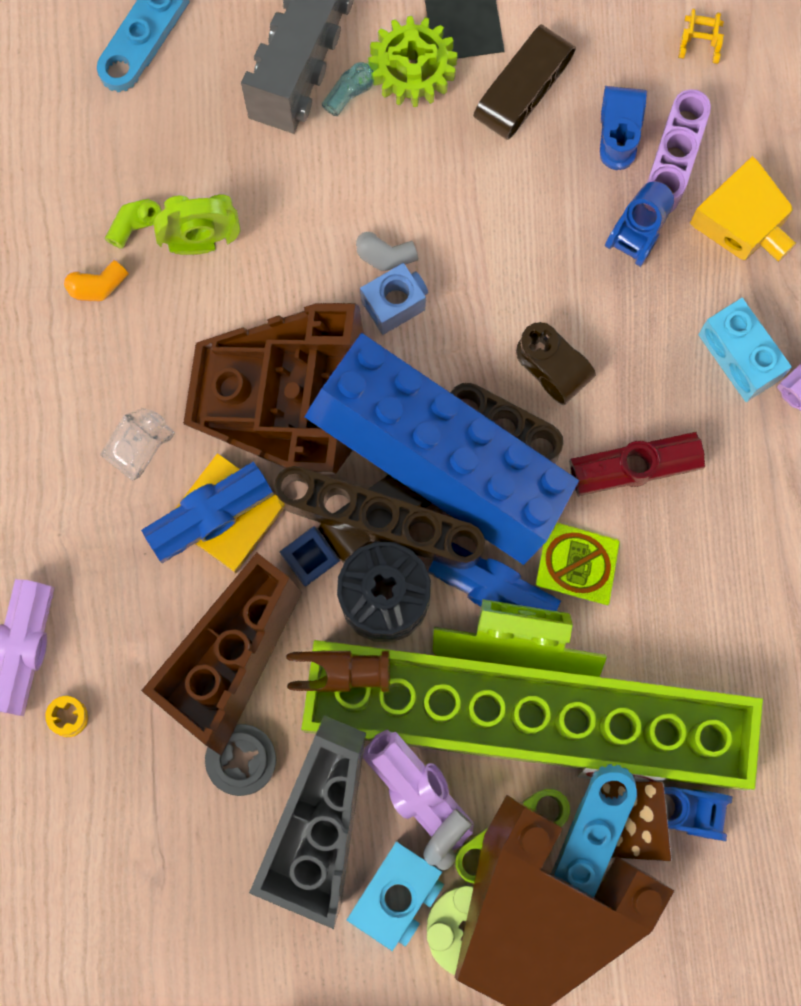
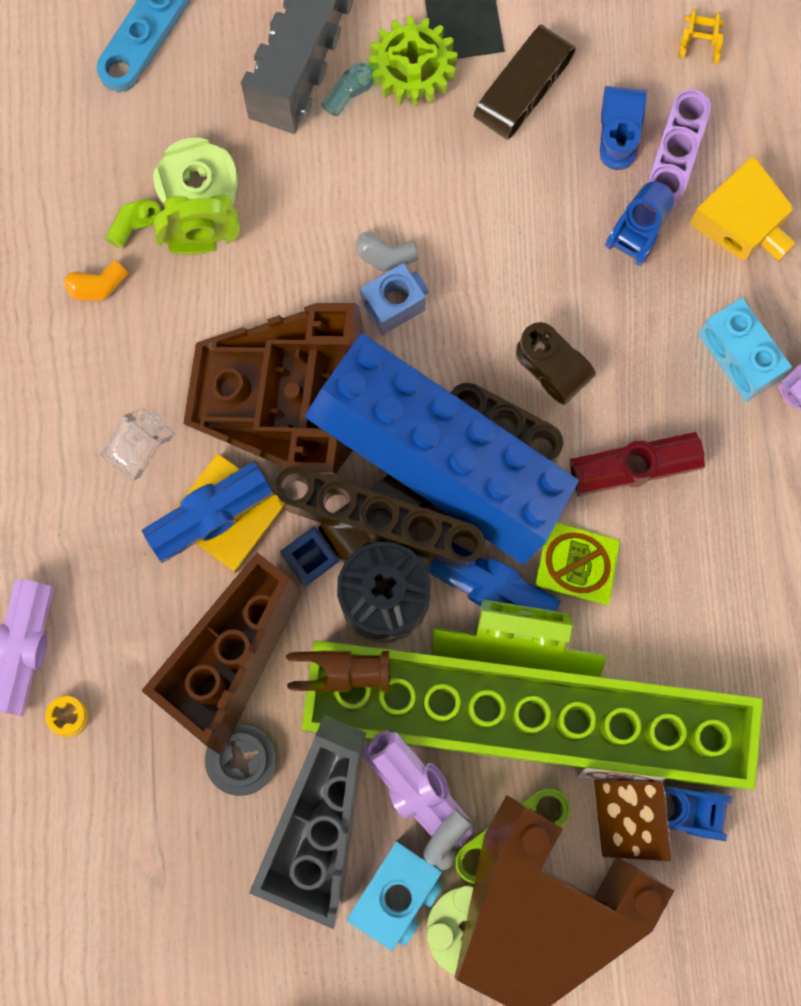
dark azure plate [551,764,637,896] -> none
none -> yellowish green plate [153,137,238,208]

